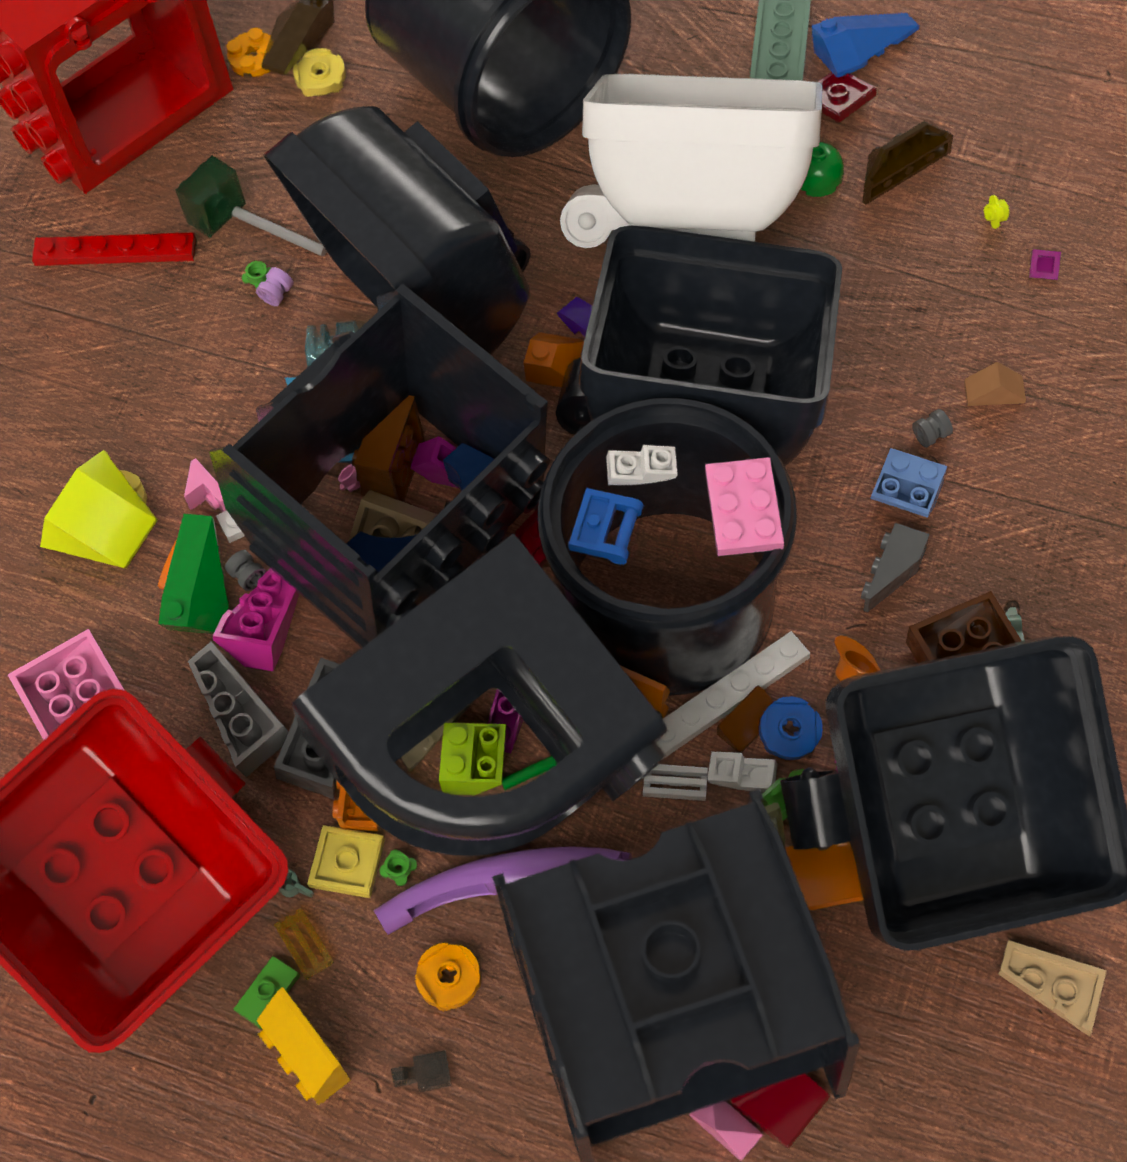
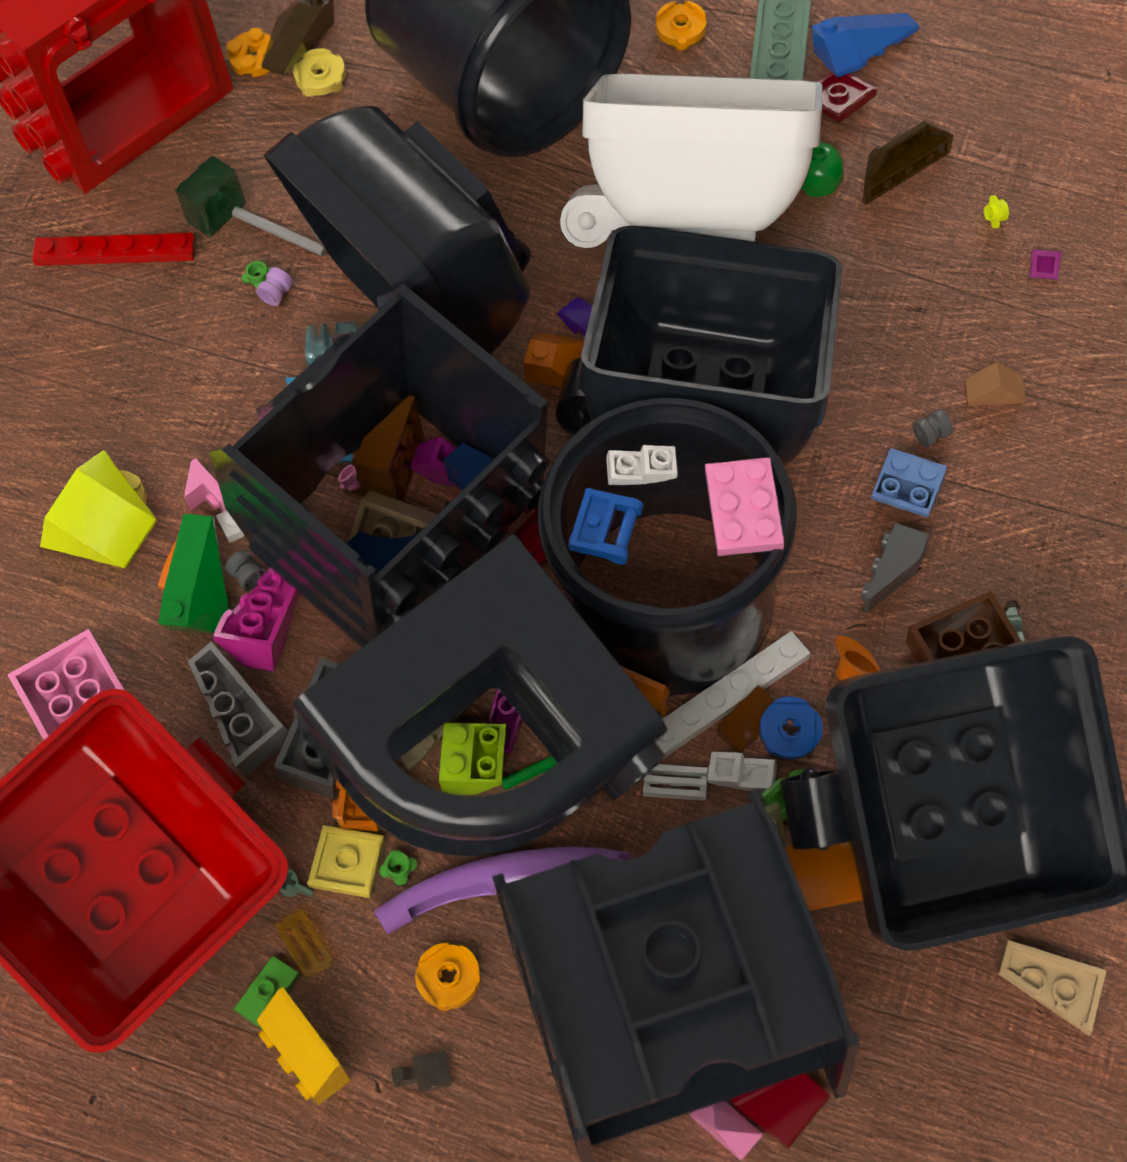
none -> light orange plate [655,1,707,50]

